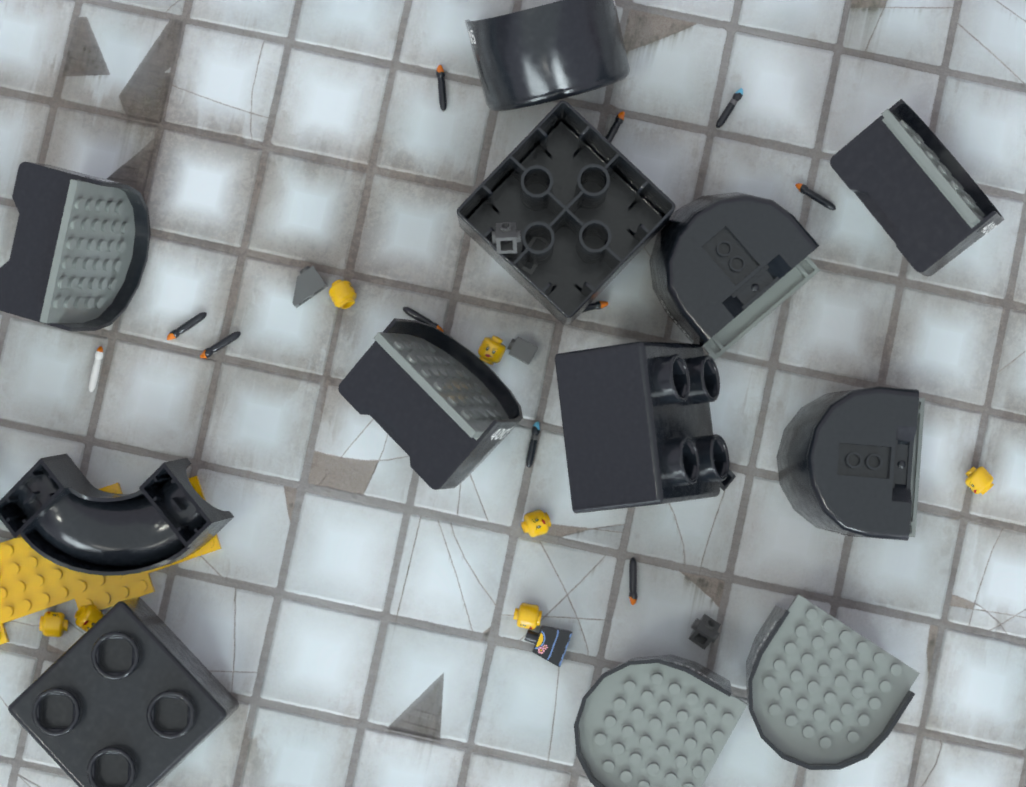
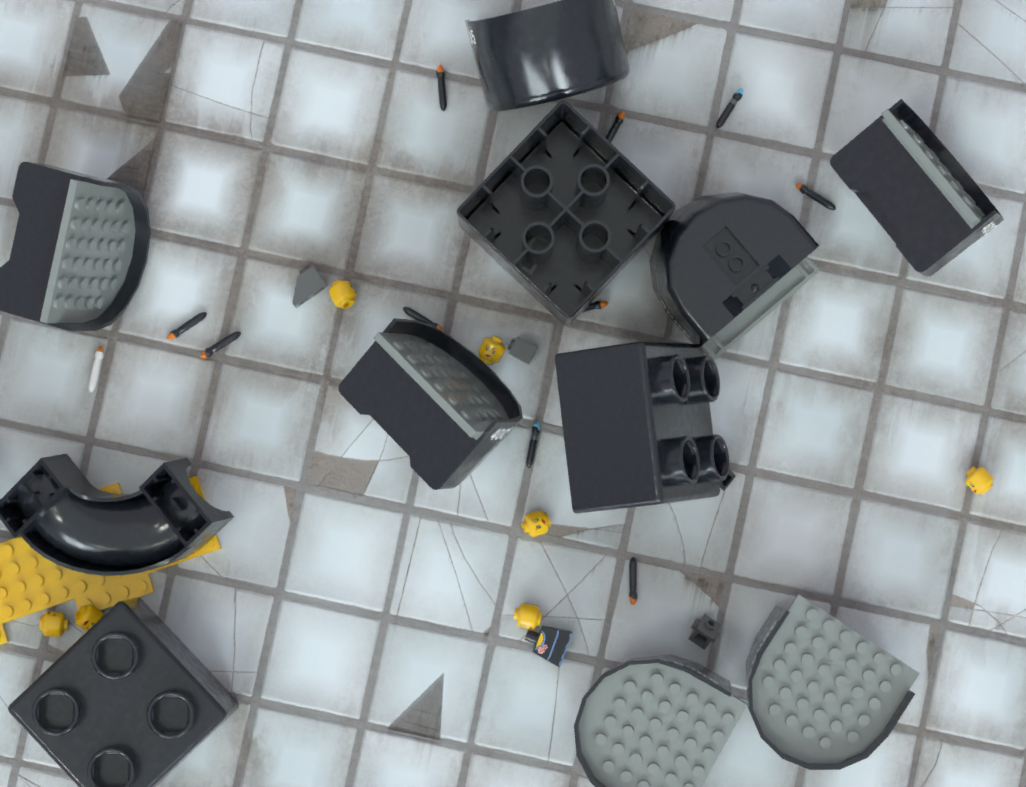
dark grey brick [492,222,521,254] -> none
black piece [776,386,925,541] -> none

